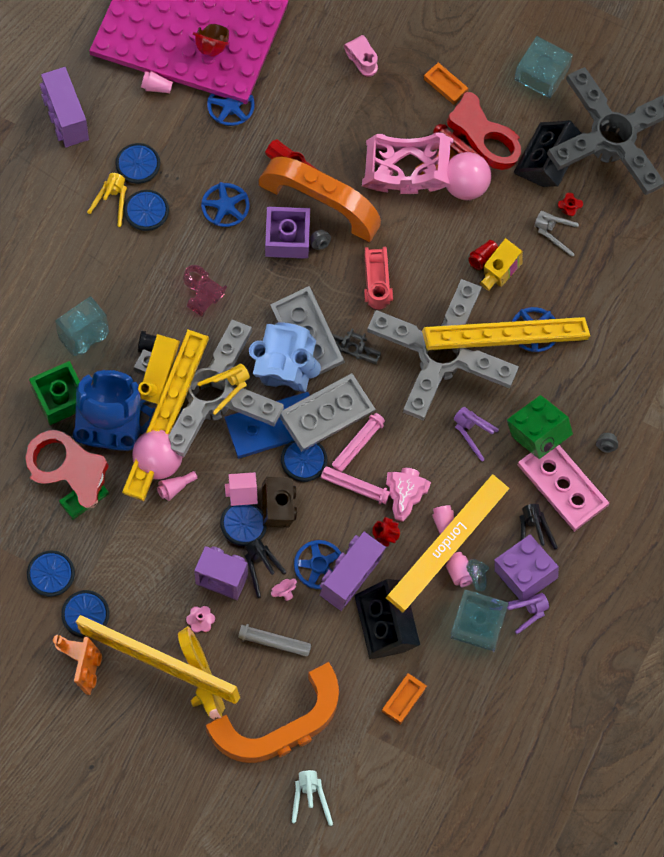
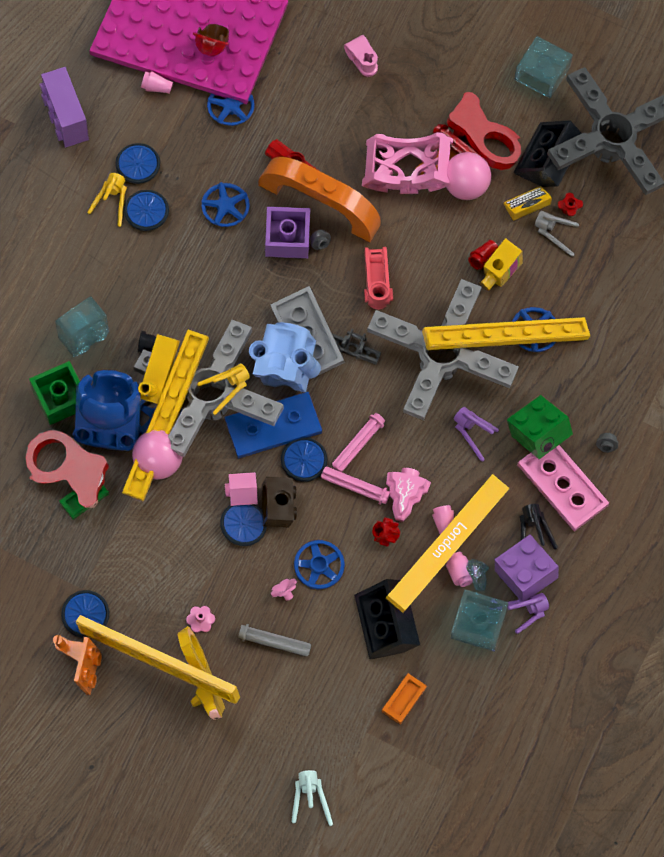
blue wheel [27,550,75,597] -> none
bright pink cone [157,471,197,501] -> none
clear pink piece [183,265,227,317] -> none
medium lavender brick [194,546,248,601] -> none
orange arch [206,662,339,763] -> none
black plant [245,539,286,598] -> none
light grey plate [279,373,376,452] -> none
medium lavender brick [320,532,386,611] -> none
orange tile [424,62,469,105] -> none
none -> slope [503,186,552,221]

